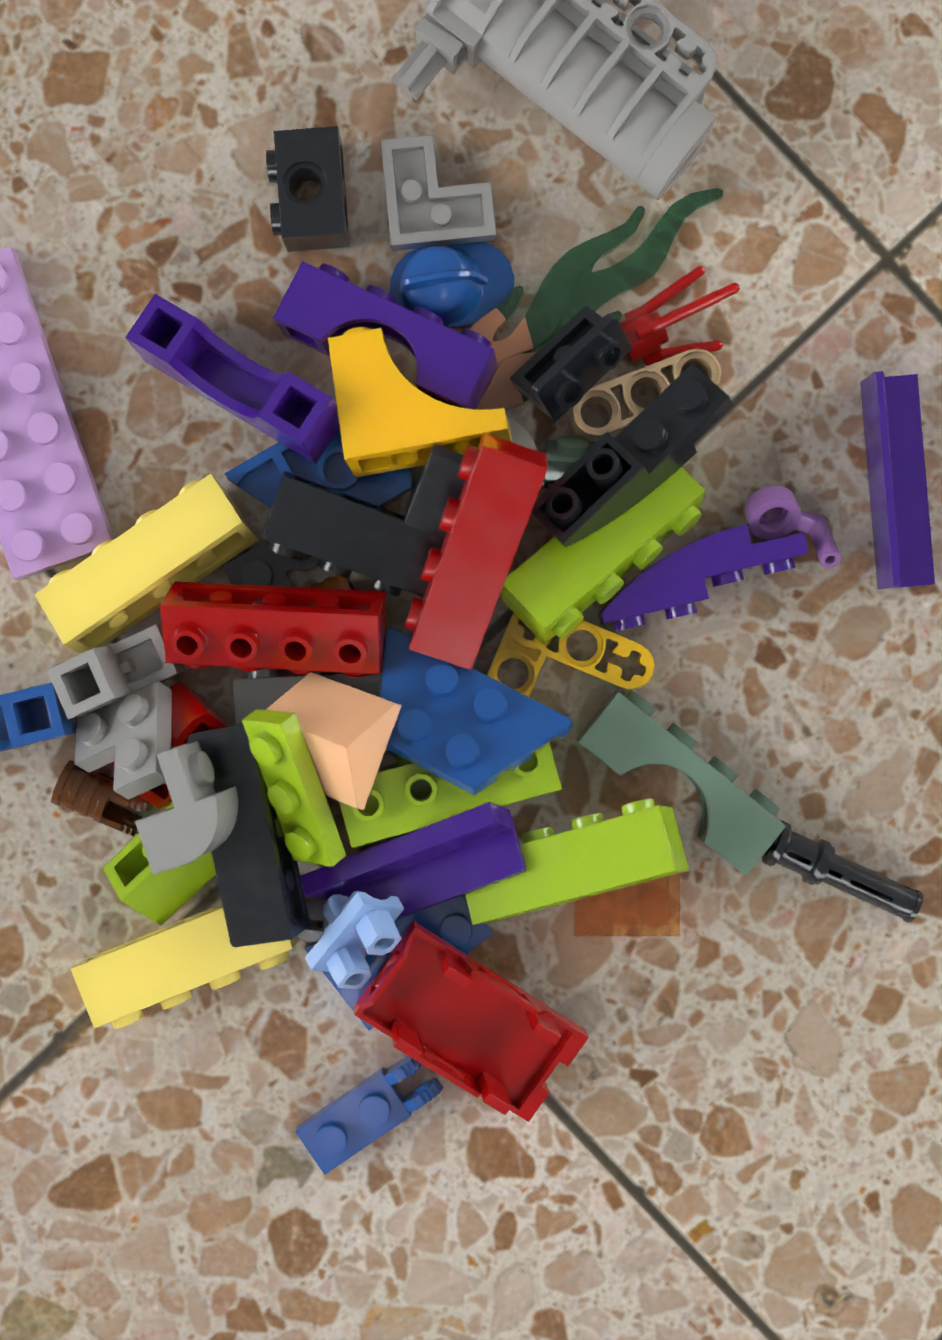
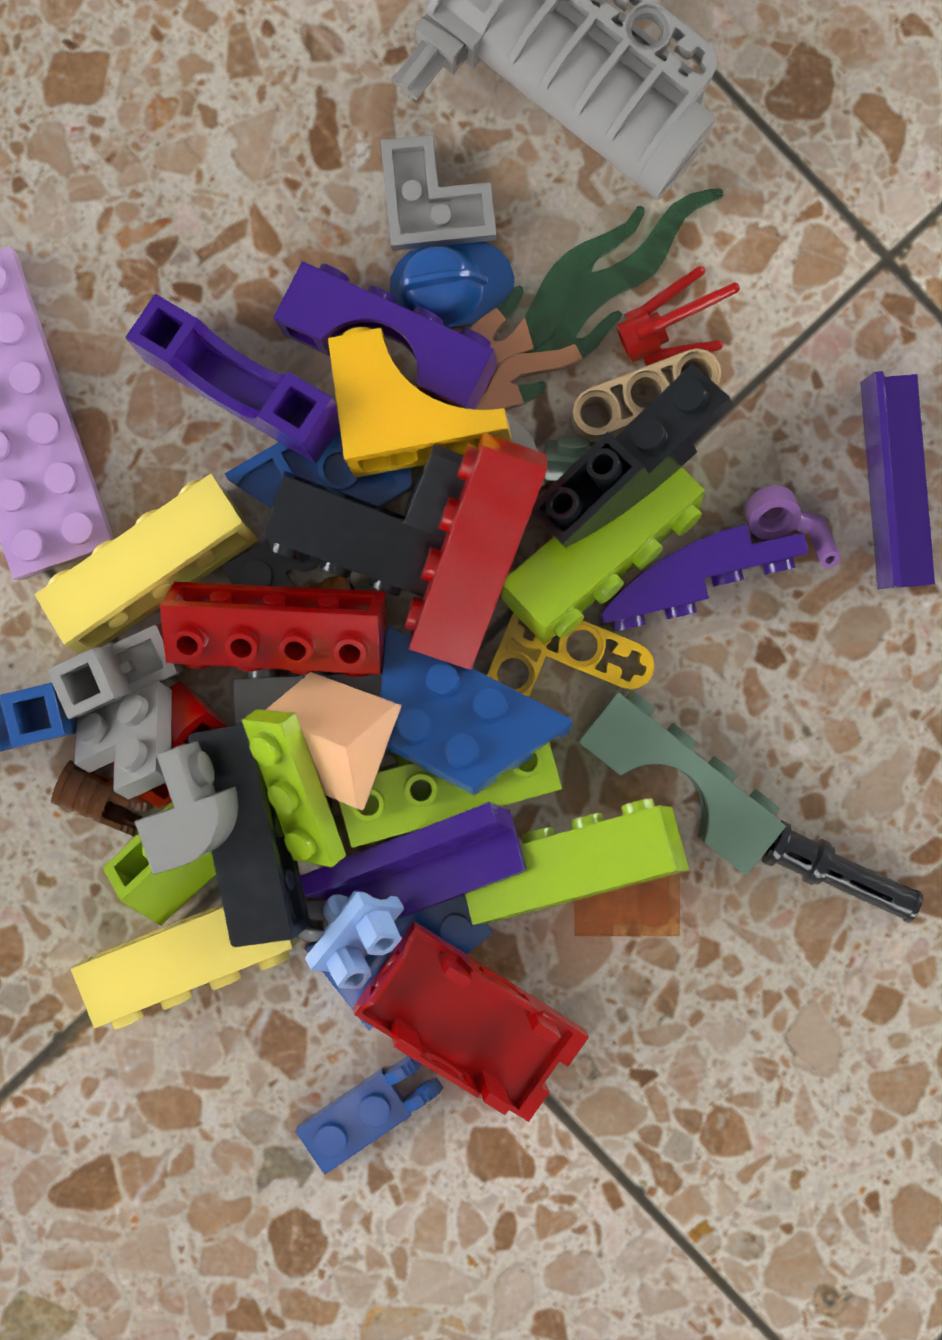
black brick [266,126,350,252] -> none
black bracket [510,305,633,422] -> none

